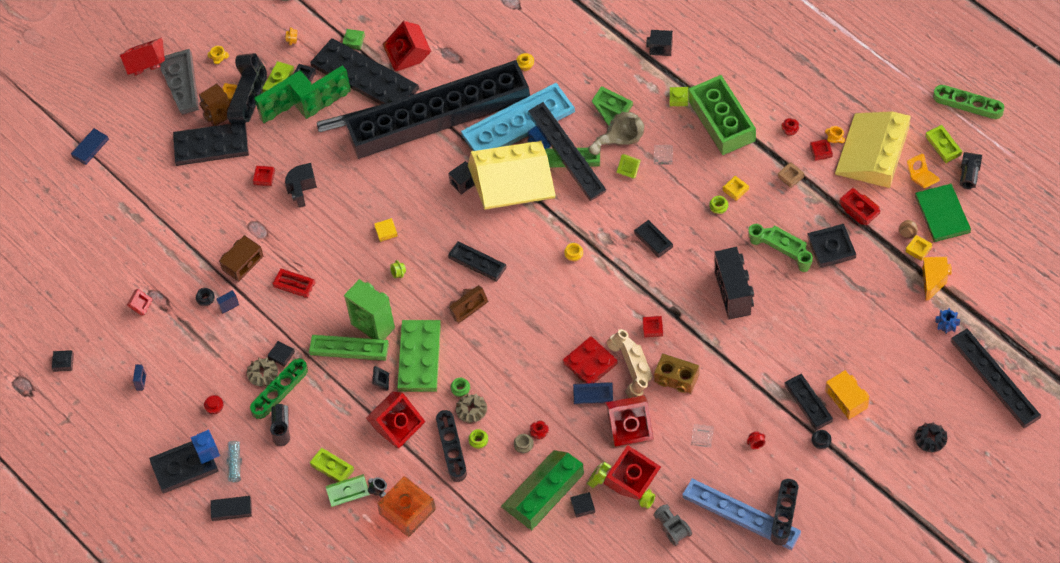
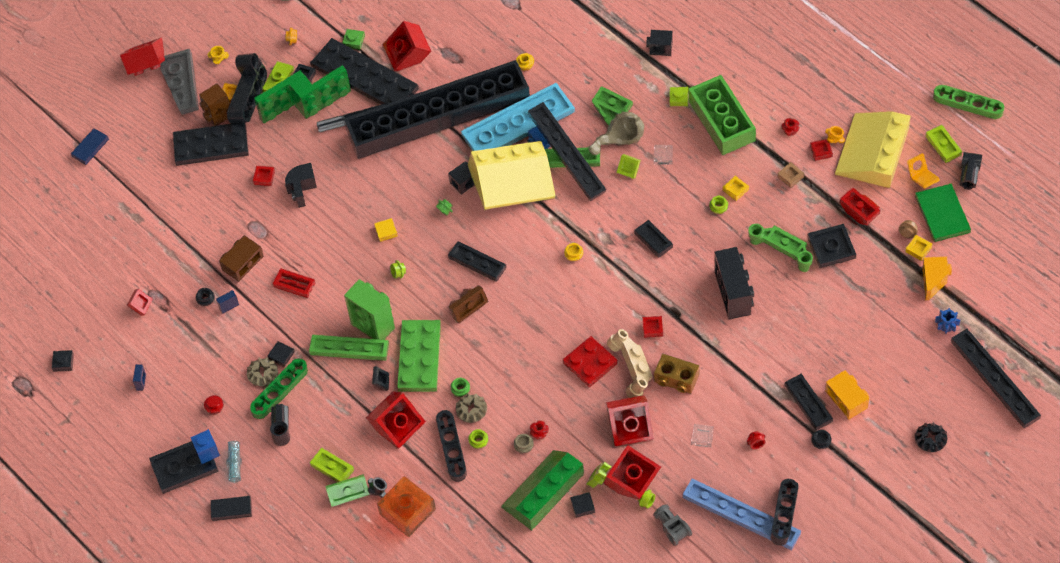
dark blue tile [573,382,613,404] -> none
none -> bright green plate [436,199,453,216]

